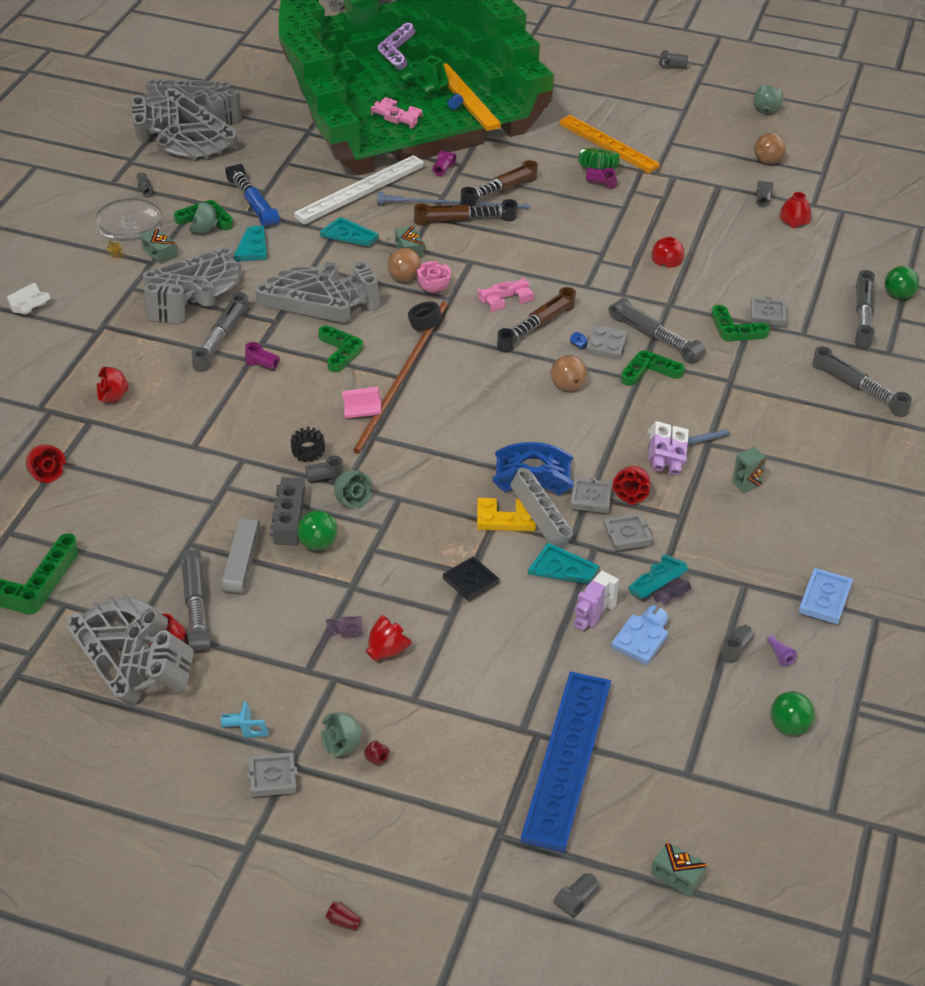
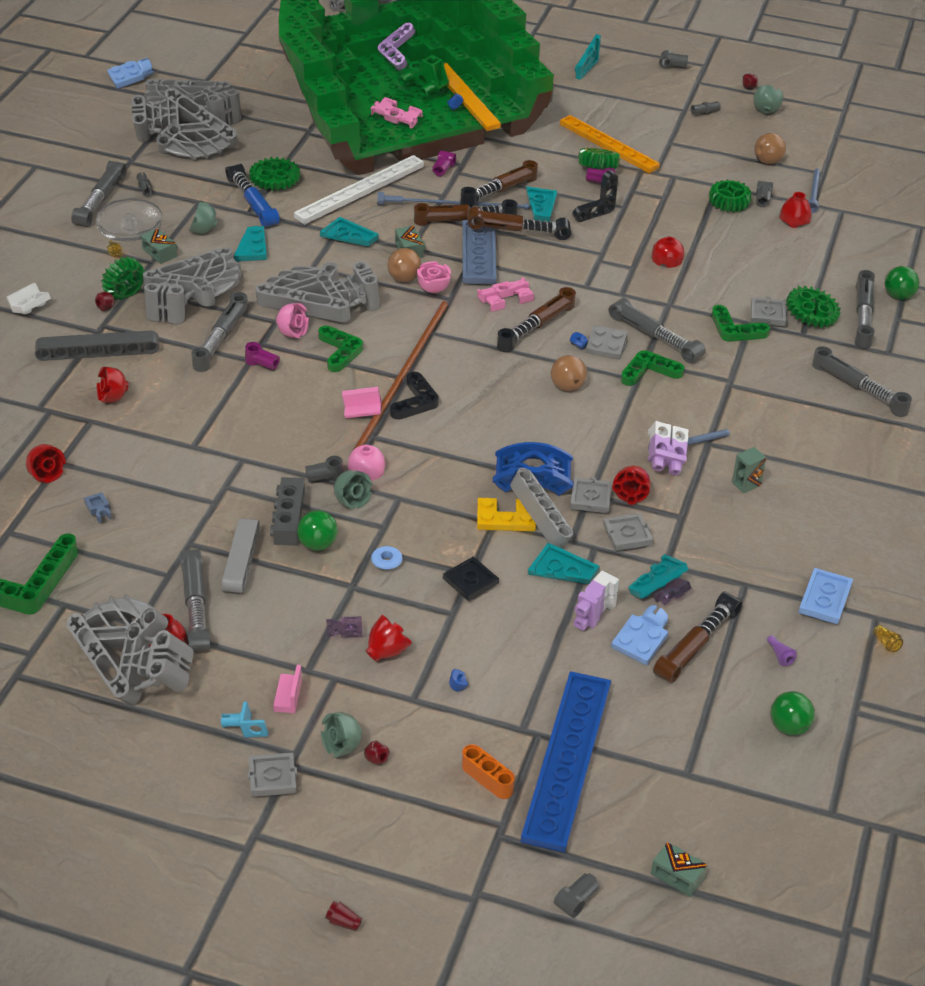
green beam [174,200,233,230] -> none
black tyre [291,427,325,462] -> none
black tyre [408,301,442,331] -> none
dark grey piece [721,624,755,663] -> none
none -> dark grey beam [35,331,159,361]
none -> dark grey piece [71,161,127,226]
none -> sand blue plate [84,492,112,523]
none -> dark red piece [95,292,115,311]
none -> green gear [101,256,146,300]
none -> light blue plate [107,58,154,89]
none -> green gear [249,157,300,191]
none -> bright pink panel [273,665,302,713]
none -> bright pink cylinder [276,303,309,338]
none -> bright pink cylinder [348,445,385,481]
none -> light blue piece [371,546,403,570]
none -> black beam [390,372,439,420]
none -> blue piece [449,669,468,692]
none -> orange beam [462,744,515,799]
none -> sand blue plate [463,220,496,285]
none -> piece [467,207,571,240]
none -> teal wing [526,186,557,222]
none -> black beam [572,170,618,222]
none -> teal wing [575,34,601,80]
none -> reddish brown piece [653,591,743,683]
none -> dark grey pin [690,101,721,115]
none -> green gear [709,179,752,213]
none -> dark red piece [742,74,758,89]
none -> green gear [786,286,841,328]
none -> sand blue piece [808,168,820,213]
none -> clear yellow cone [873,625,903,652]

